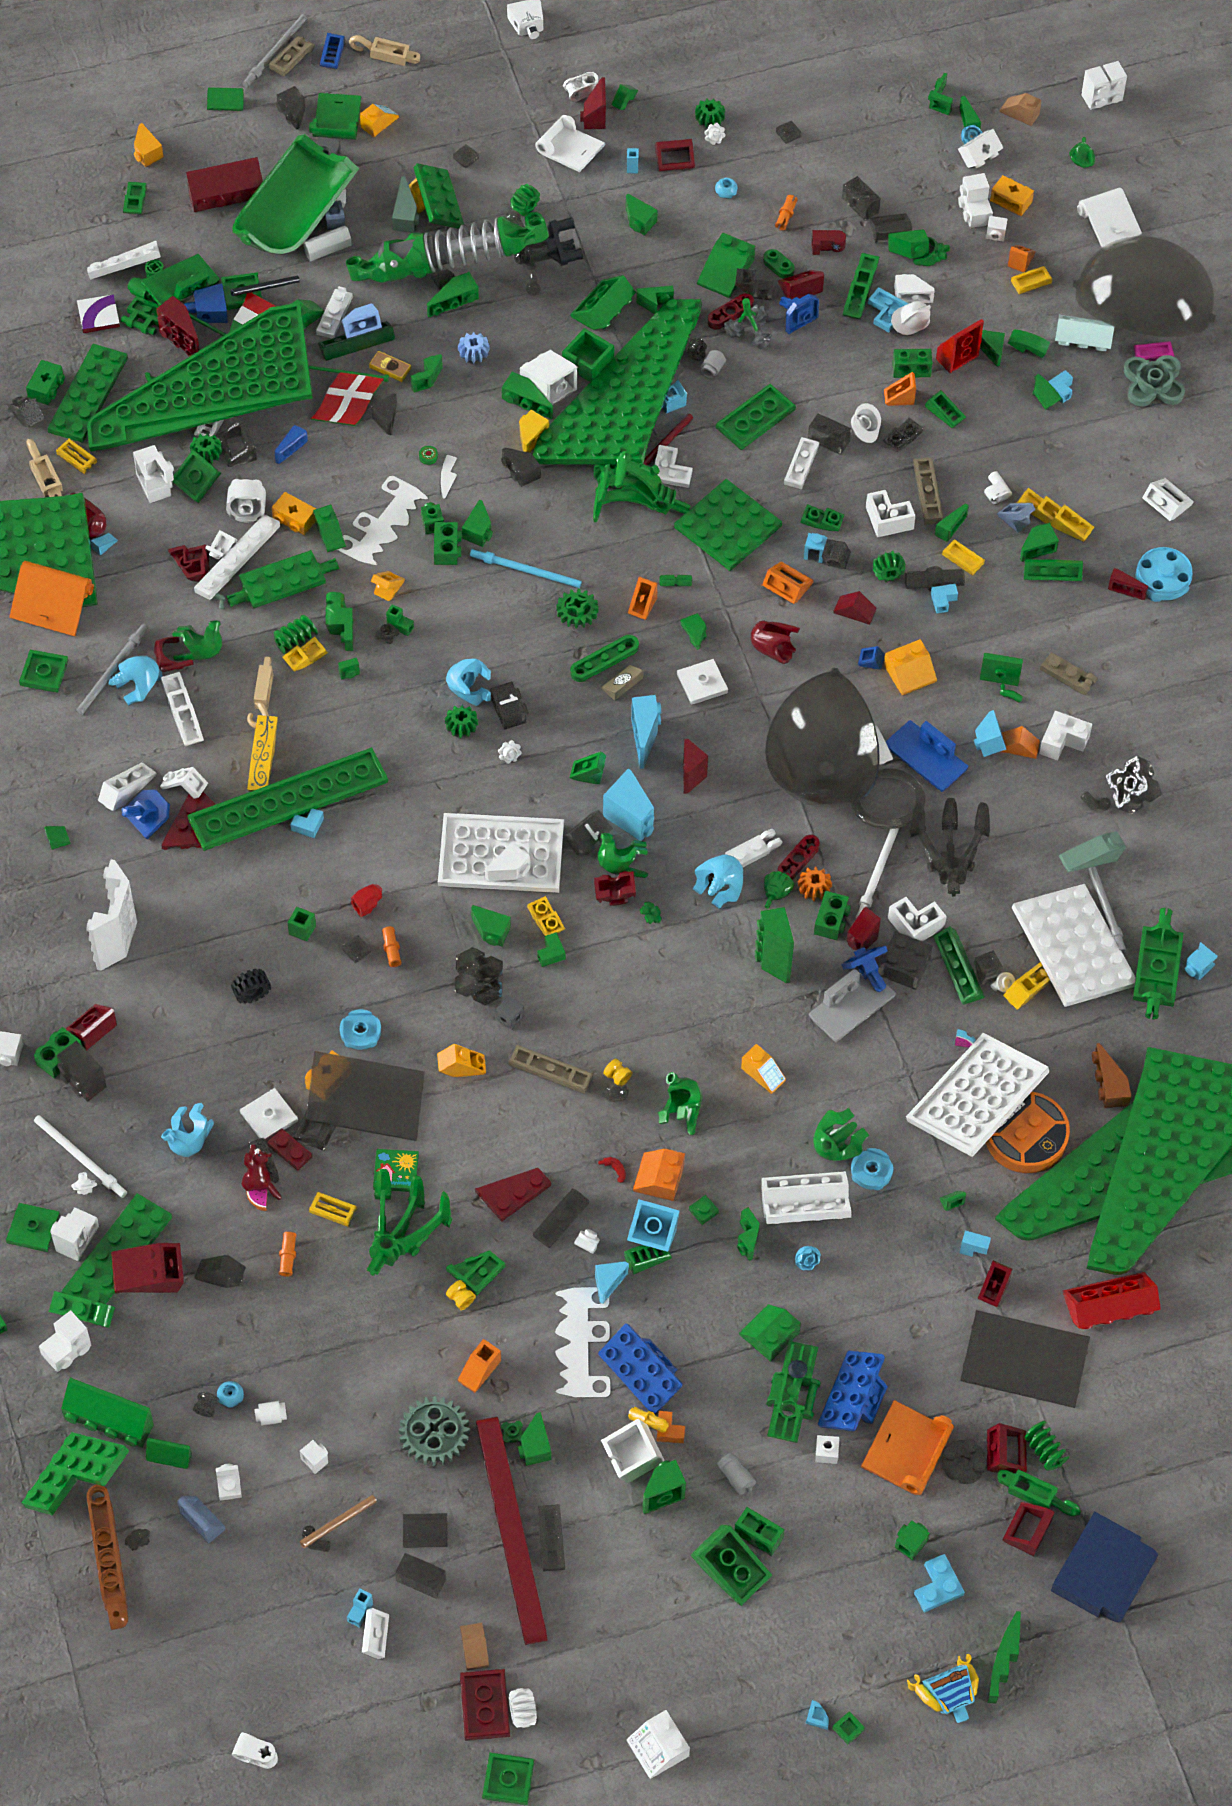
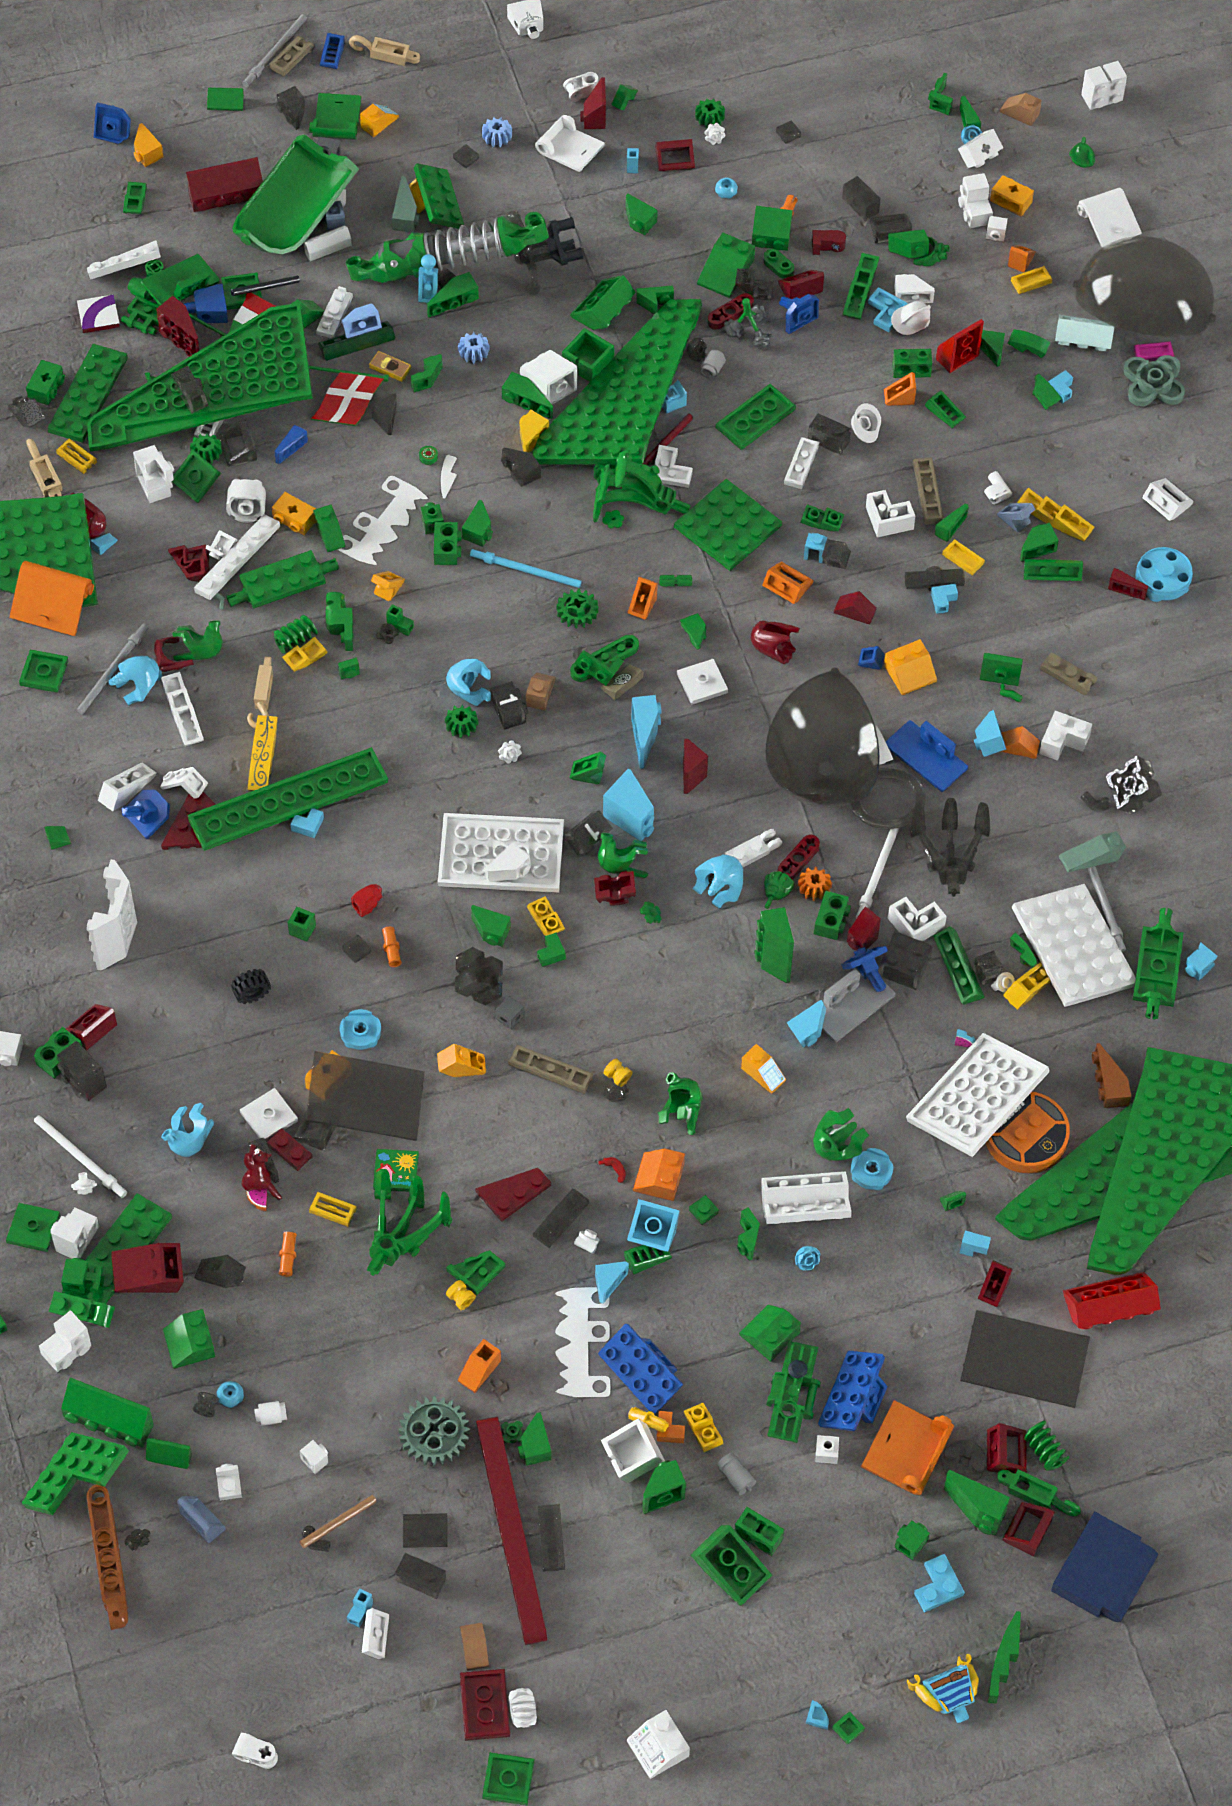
green gear [510,184,540,216] -> none
green gear [873,551,906,582] -> none
clear smoke slope [883,417,923,452] -> none
none -> green brick [61,1258,103,1294]
none -> blue piece [94,102,131,144]
none -> green slope [163,1309,215,1369]
none -> clear smoke brick [171,366,208,414]
none -> medium azure plate [418,254,438,303]
none -> light blue gear [482,117,512,148]
none -> medium nougat slope [526,673,556,711]
none -> green bracket [575,650,624,686]
none -> green plant [602,510,624,529]
none -> yellow slope [684,1403,723,1452]
none -> green slope [752,206,793,251]
none -> medium azure slope [787,1000,826,1048]
none -> green slope [944,1470,1010,1536]
none -> green slope [1010,932,1037,968]

